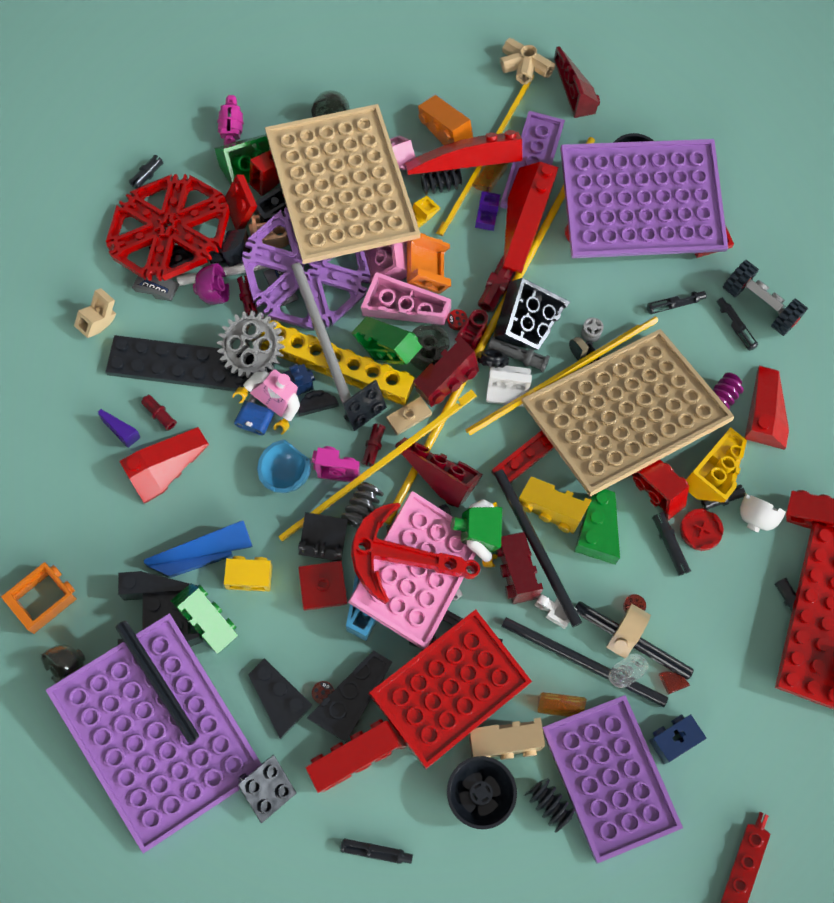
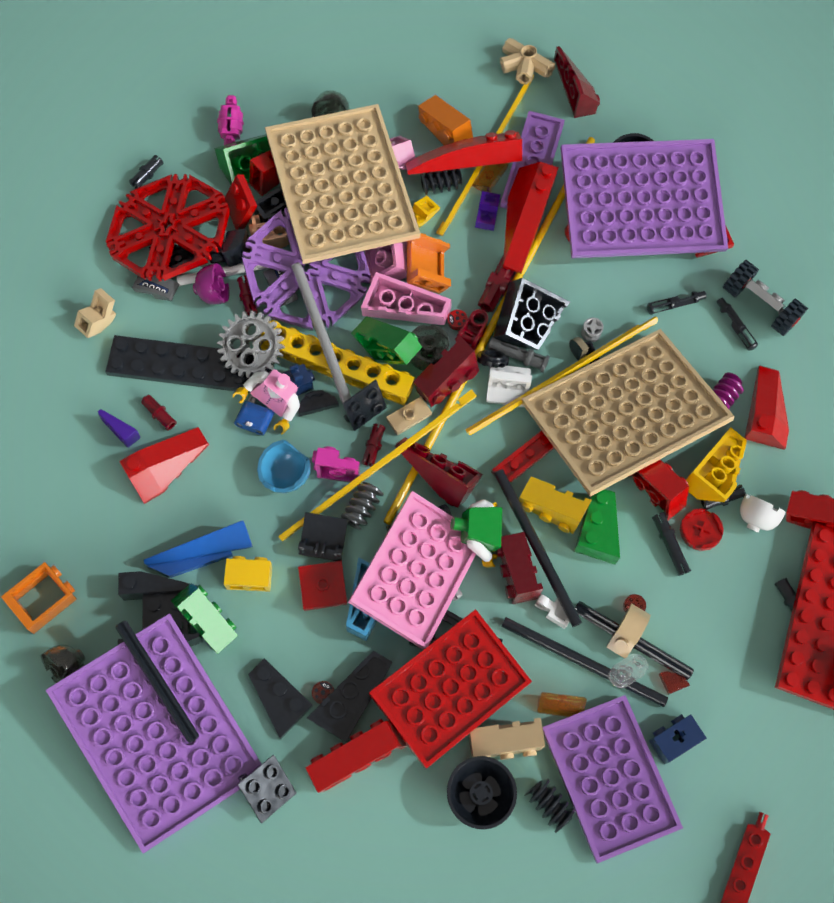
black piece [340,838,413,864] -> none
red piece [351,503,480,604] -> none

